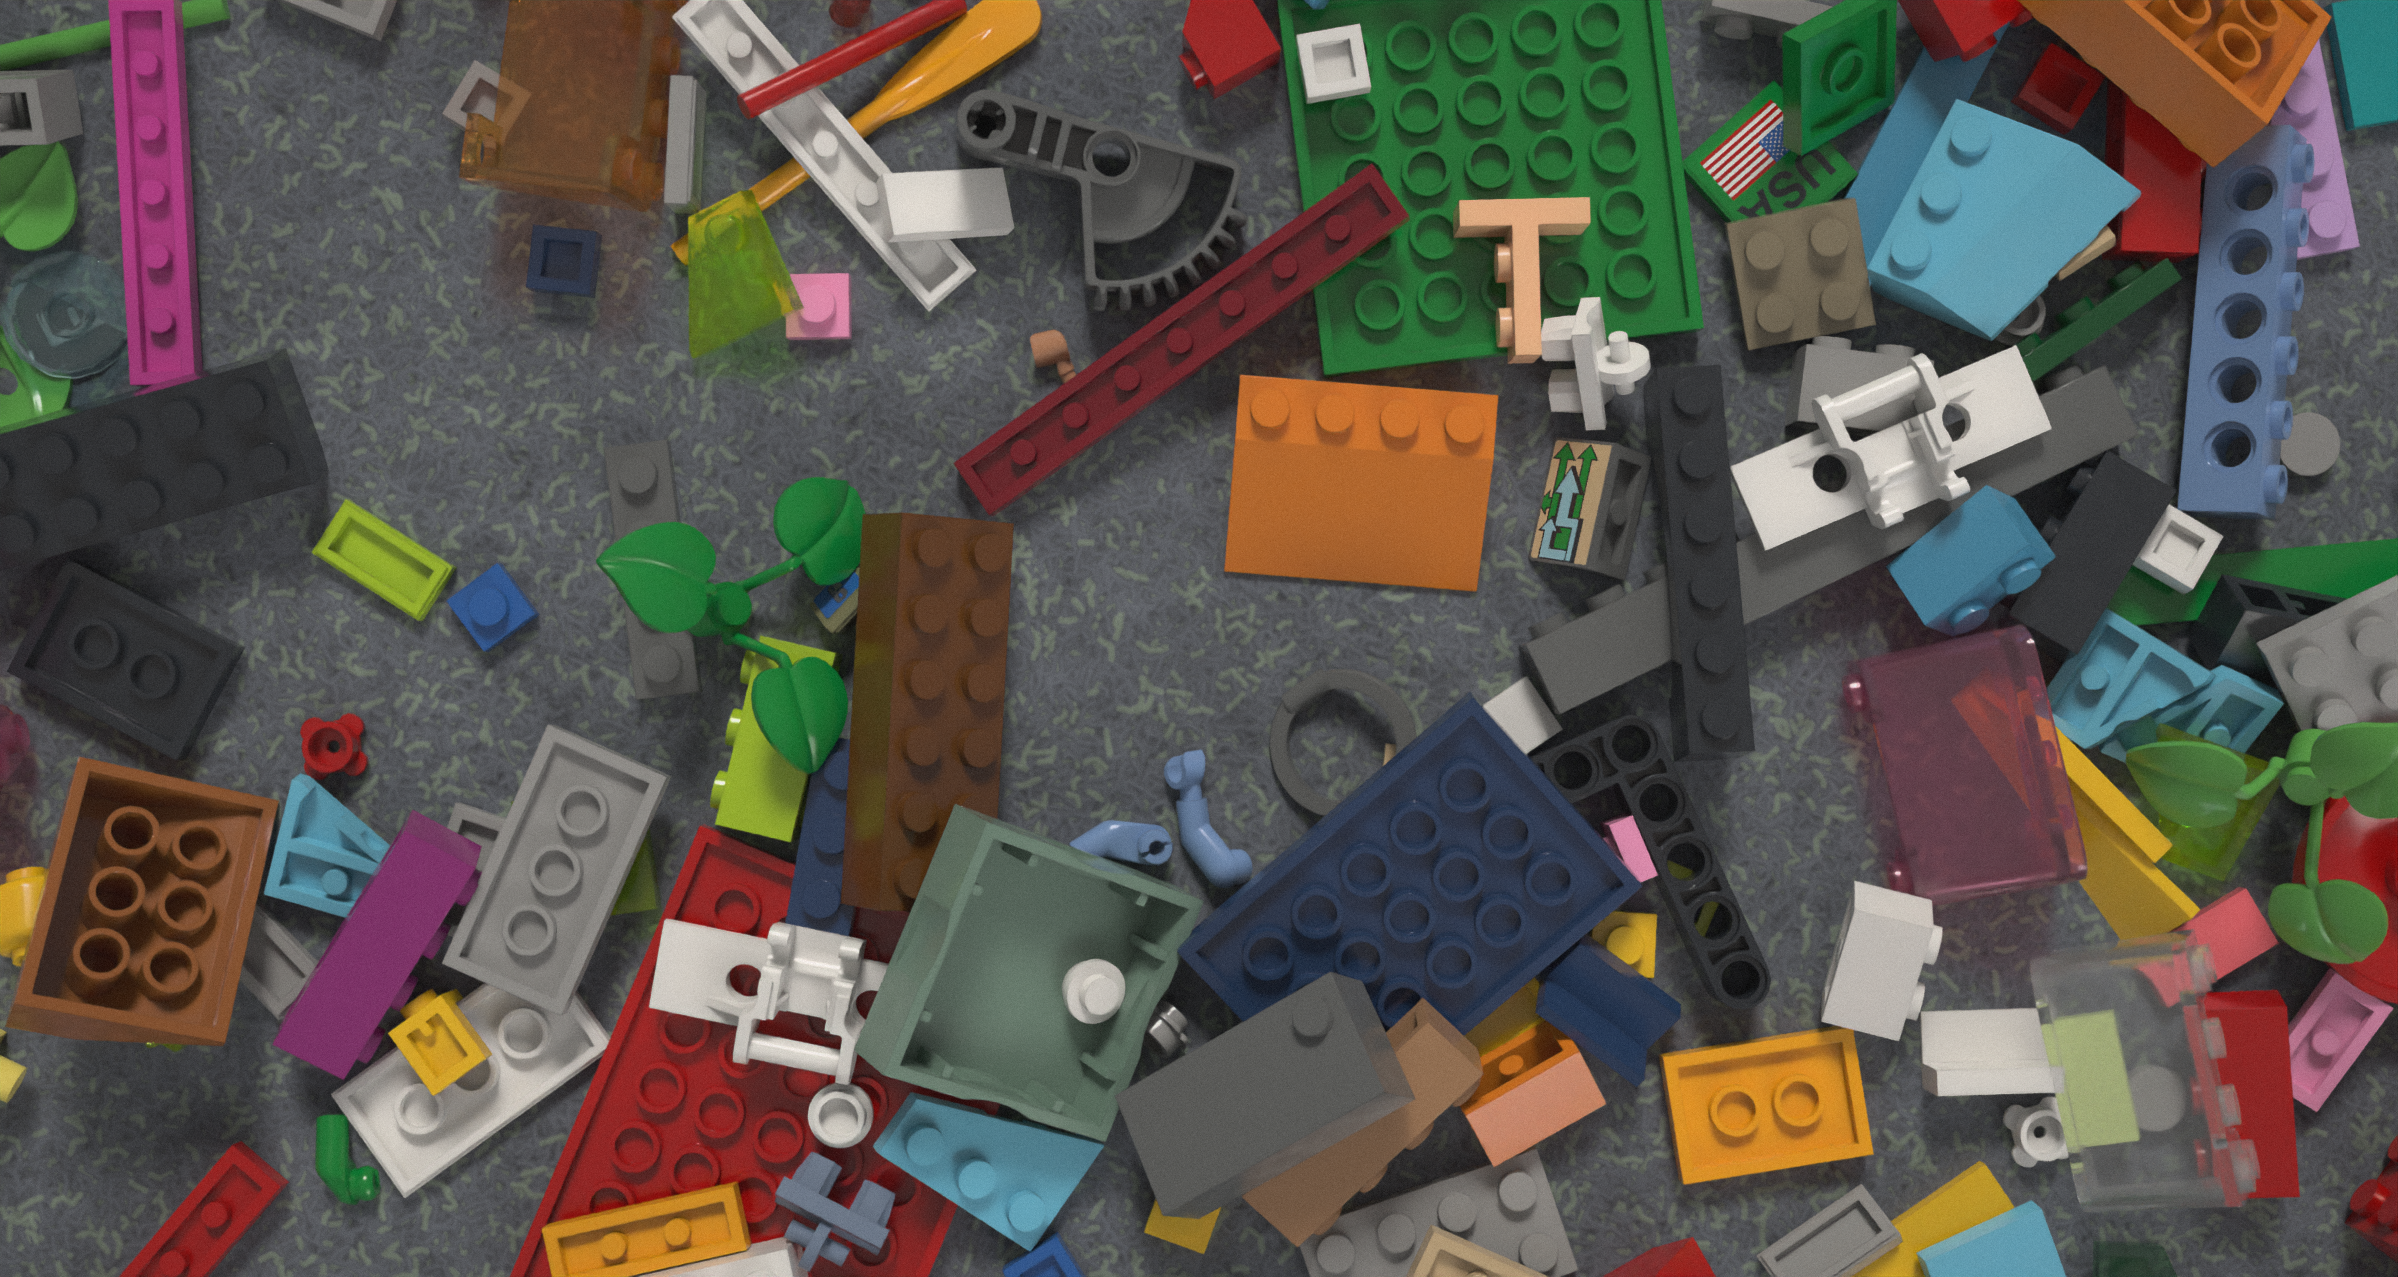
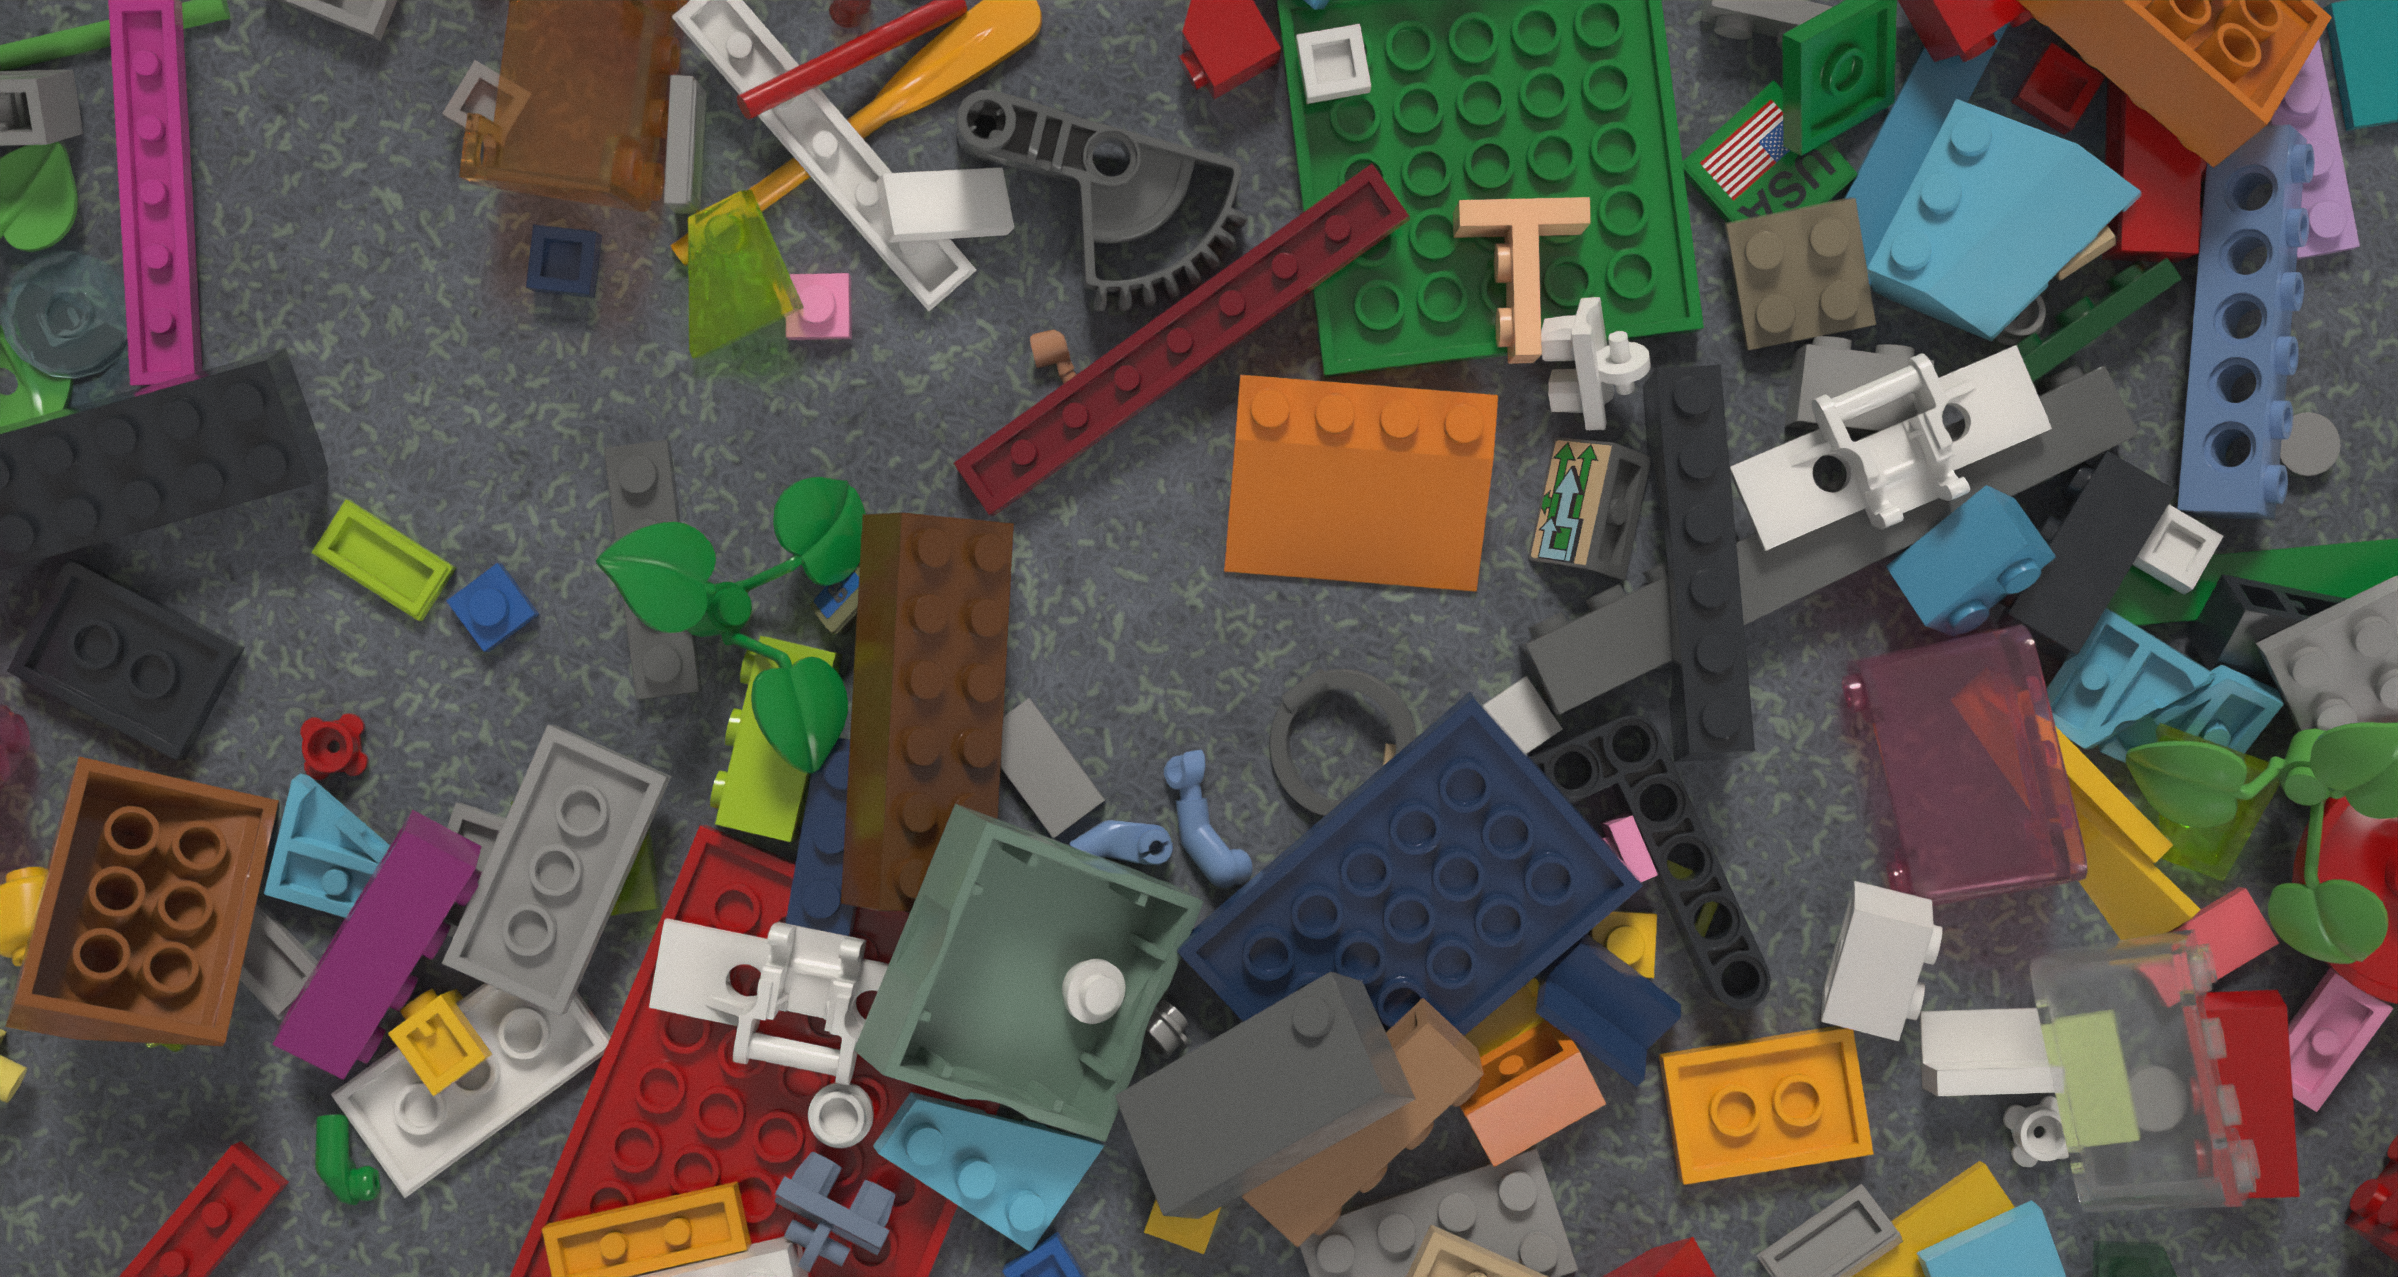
none -> light grey tile [1001,698,1105,838]

